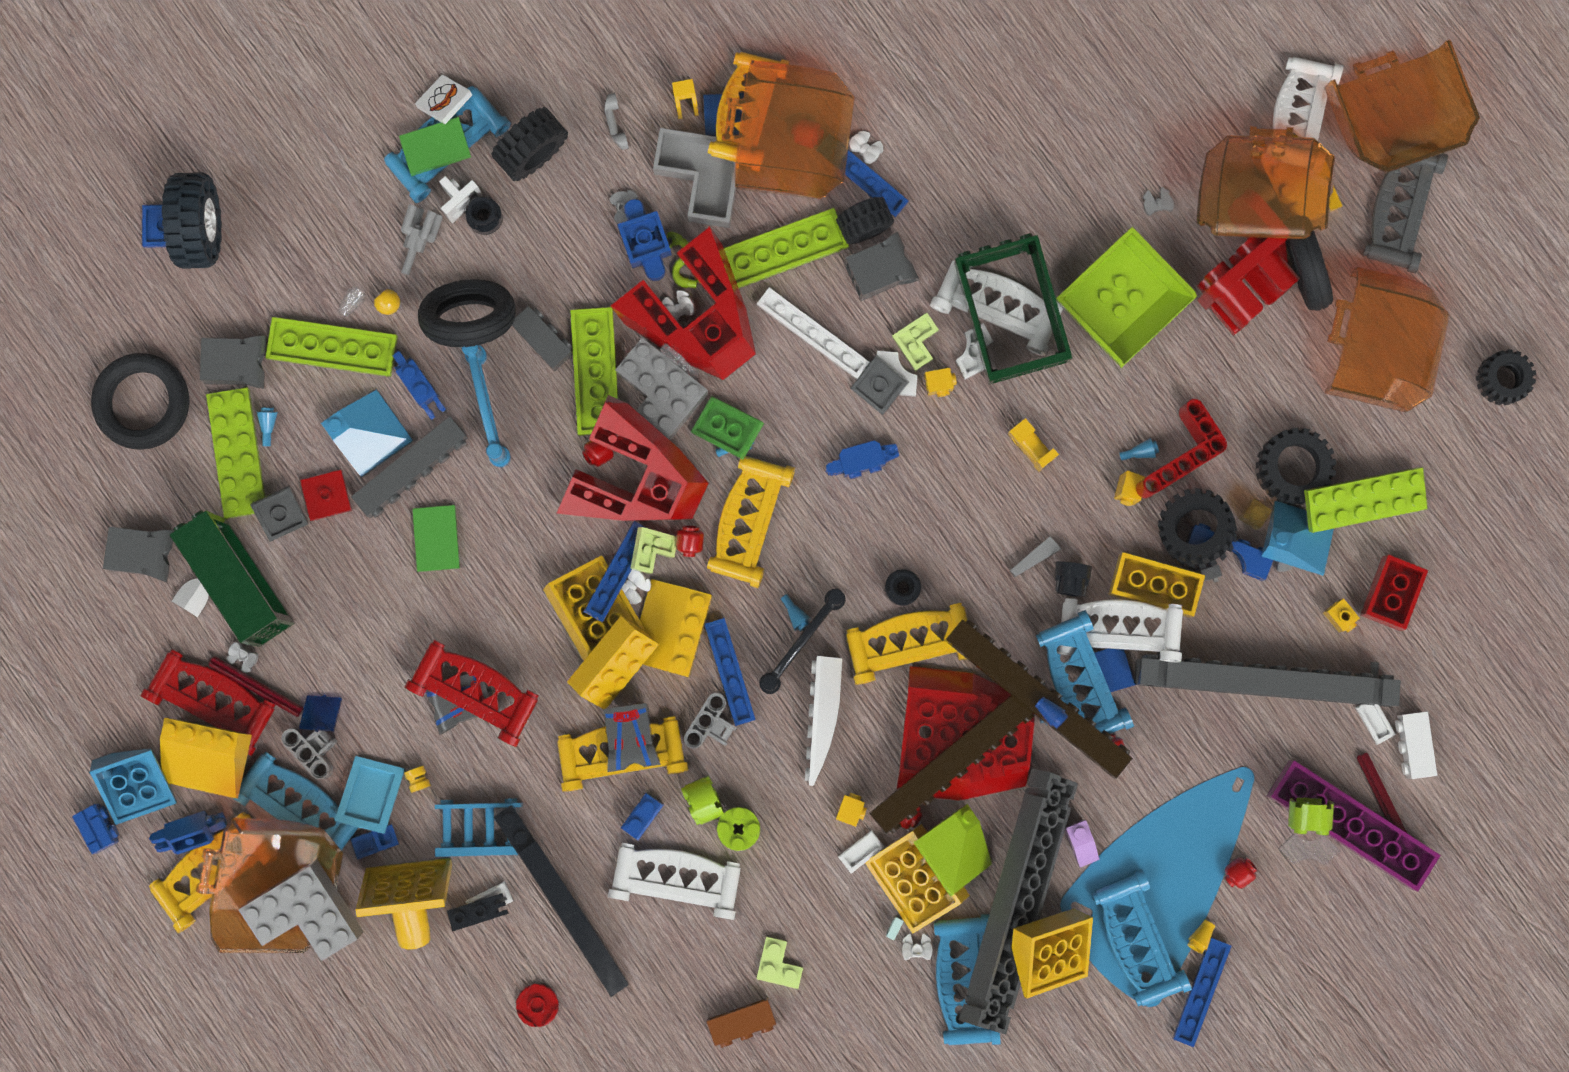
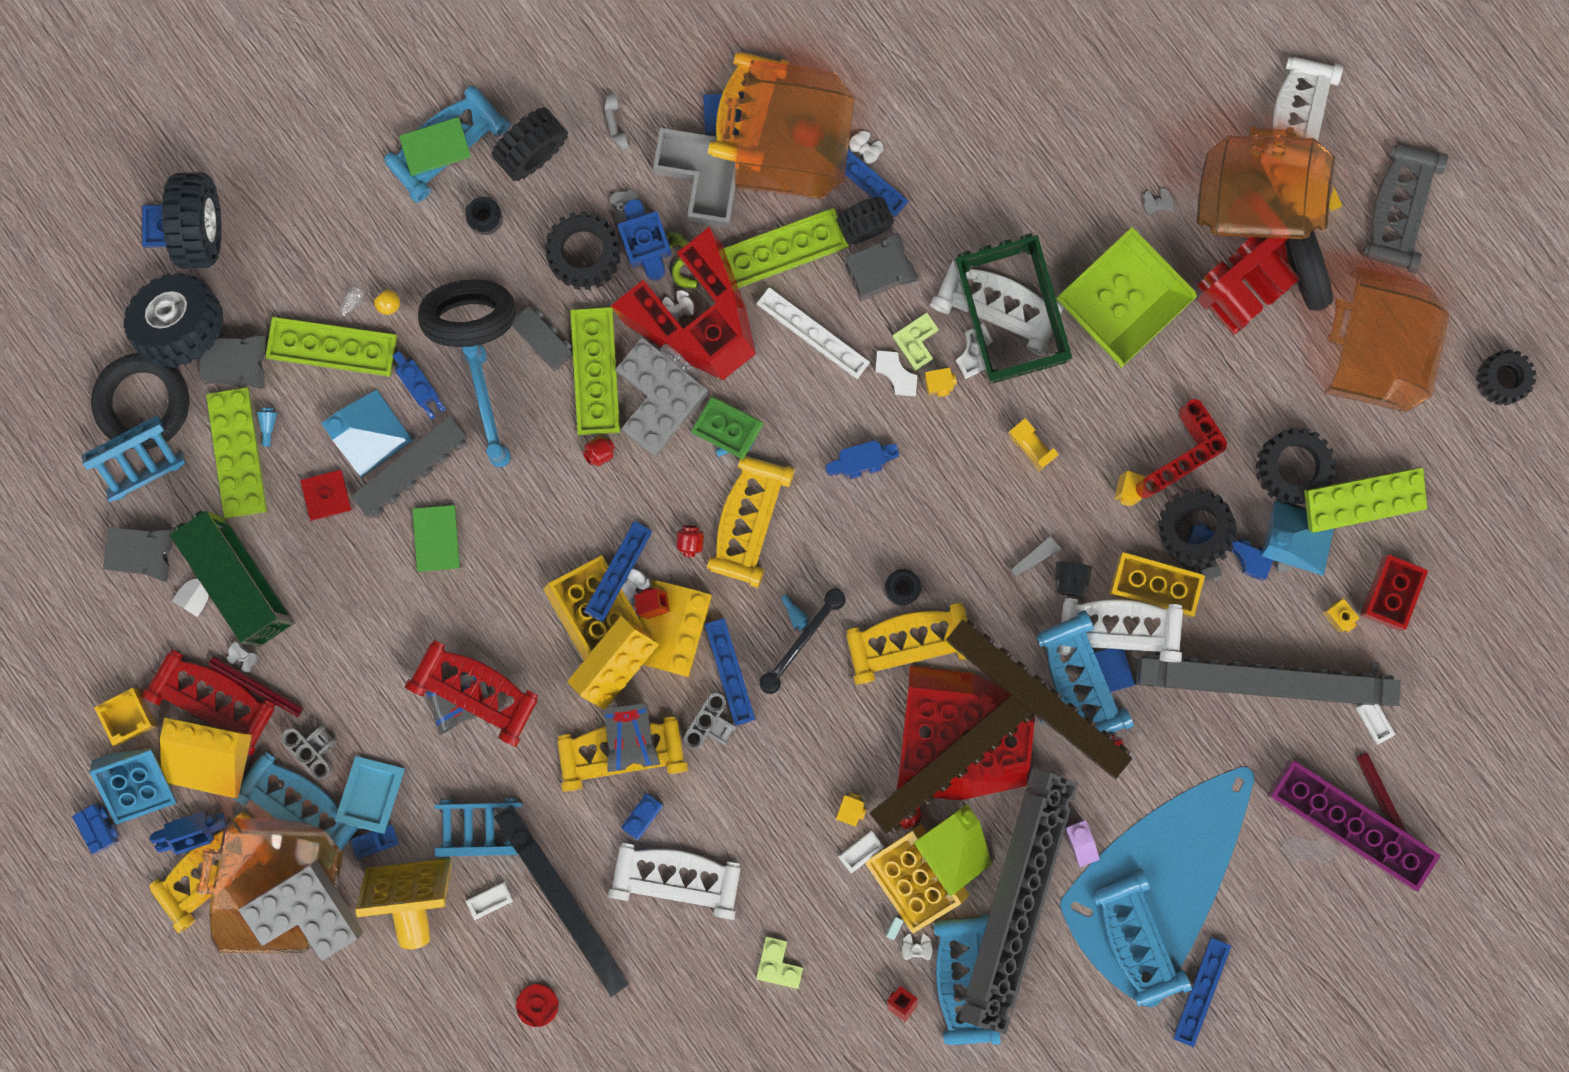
dark grey plate [250,486,309,542] -> none
clear blue piece [299,695,342,732] -> none
light grey plant [401,204,443,275] -> none
yellow wheel [404,766,431,793] -> none
white tile [415,75,472,124] -> none
white bracket [439,176,483,223] -> none
black hinge [447,893,509,931] -> none
red piece [556,395,709,521] -> none
yellowish green plate [630,527,676,574] -> none
yellow piece [672,79,699,119] -> none
lime brick [681,775,725,825] -> none
dark orange brick [706,998,777,1048] -> none
lime brick [717,807,760,851] -> none
white wedge [805,656,842,786] -> none
dark grey plate [850,356,909,415] -> none
yellow slope [1012,908,1093,998] -> none
blue cone [1035,697,1068,729] -> none
dark azure cone [1119,438,1159,461] -> none
yellow cone [1187,920,1215,954] -> none
red head [1224,857,1258,889] -> none
clear yellow brick [1238,499,1272,530] -> none
lime brick [1288,798,1334,835] -> none
clear orange windscreen [1325,40,1480,173] -> none
white brick [1395,712,1437,779] -> none
none -> dark azure fence [82,415,185,503]
none -> yellow container [94,688,158,746]
none -> black wheel [123,273,223,367]
none -> black tyre [545,211,621,290]
none -> red brick [634,588,670,619]
none -> red brick [887,986,918,1022]

